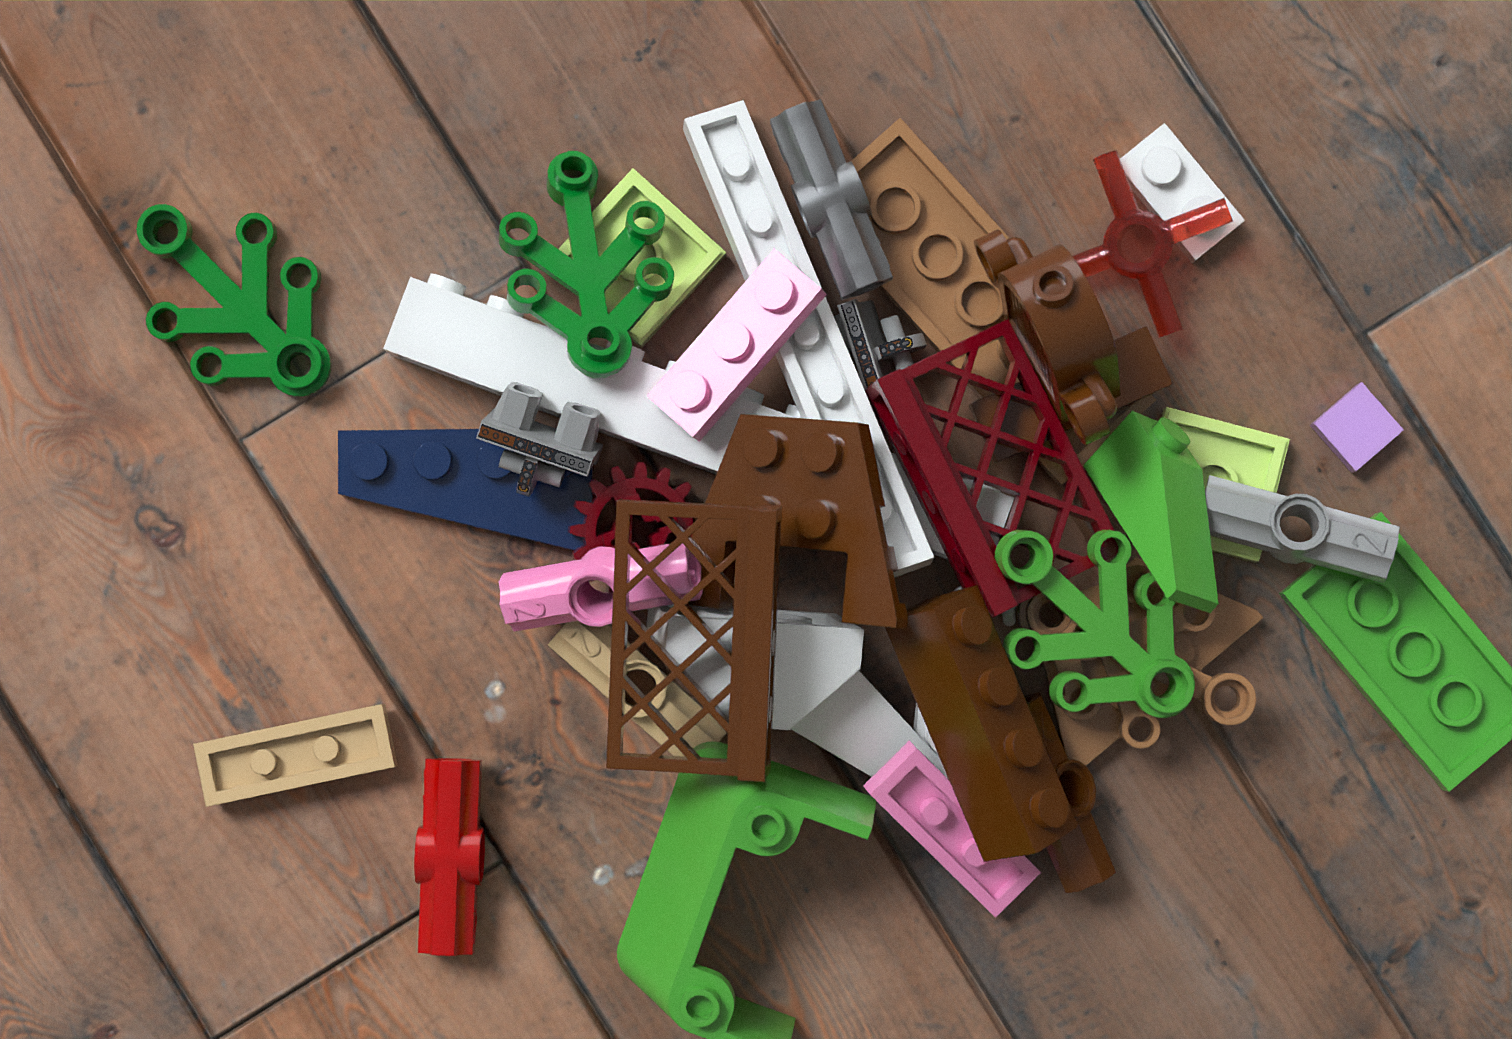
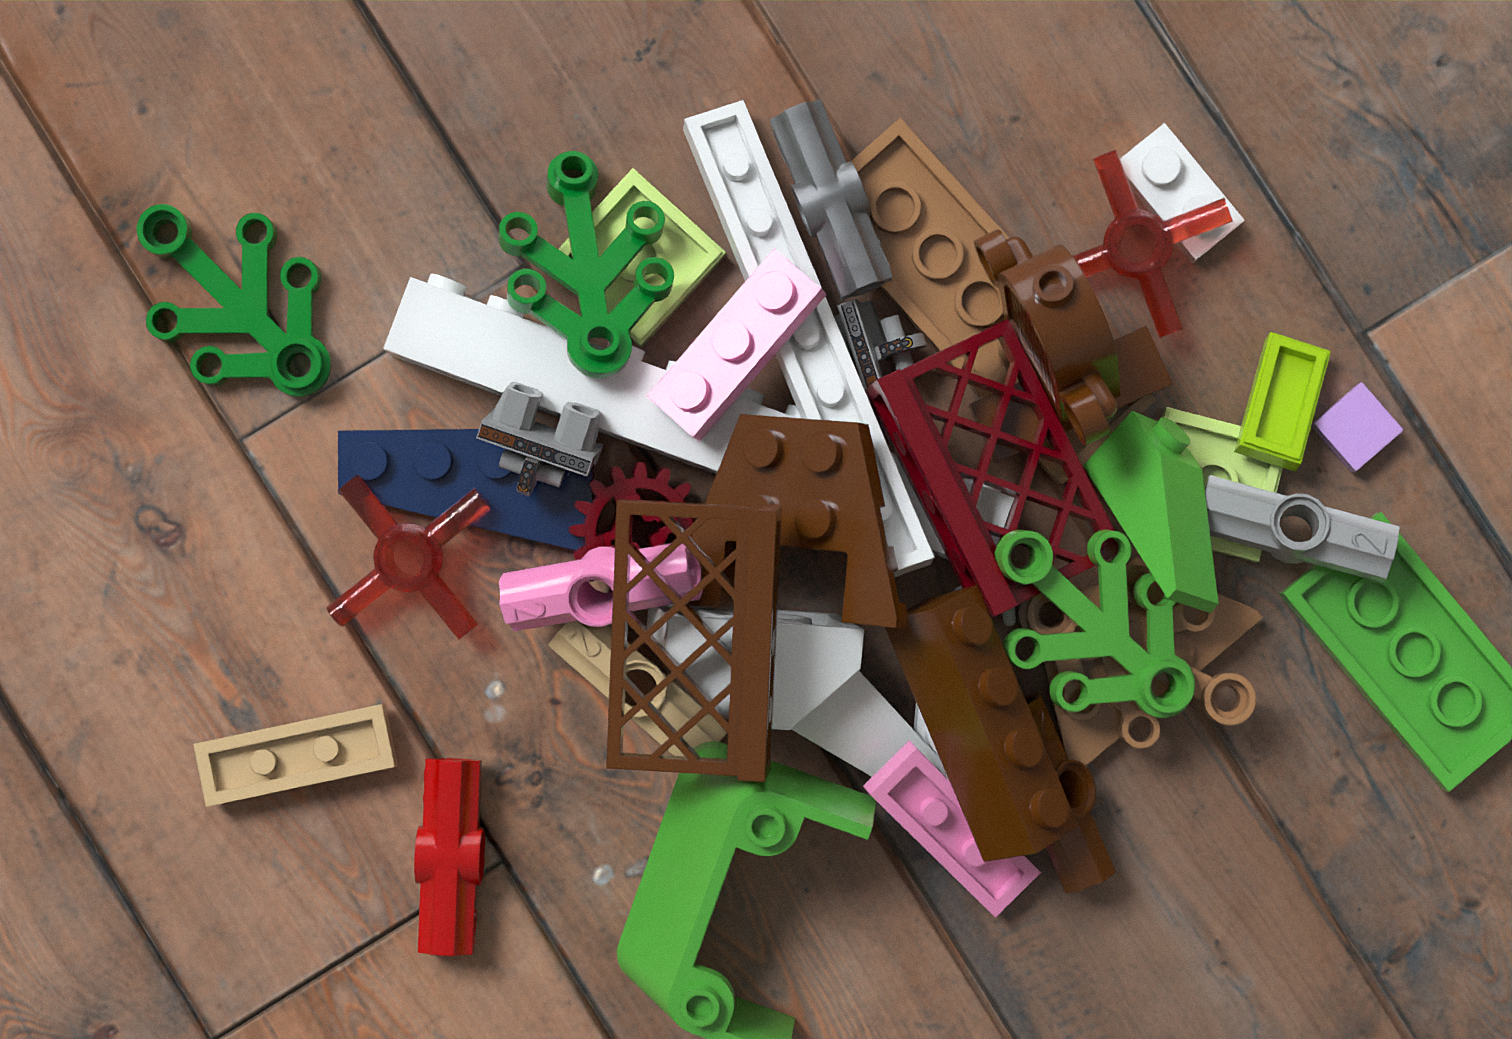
none -> clear red bar [326,475,491,640]
none -> lime tile [1234,332,1331,472]

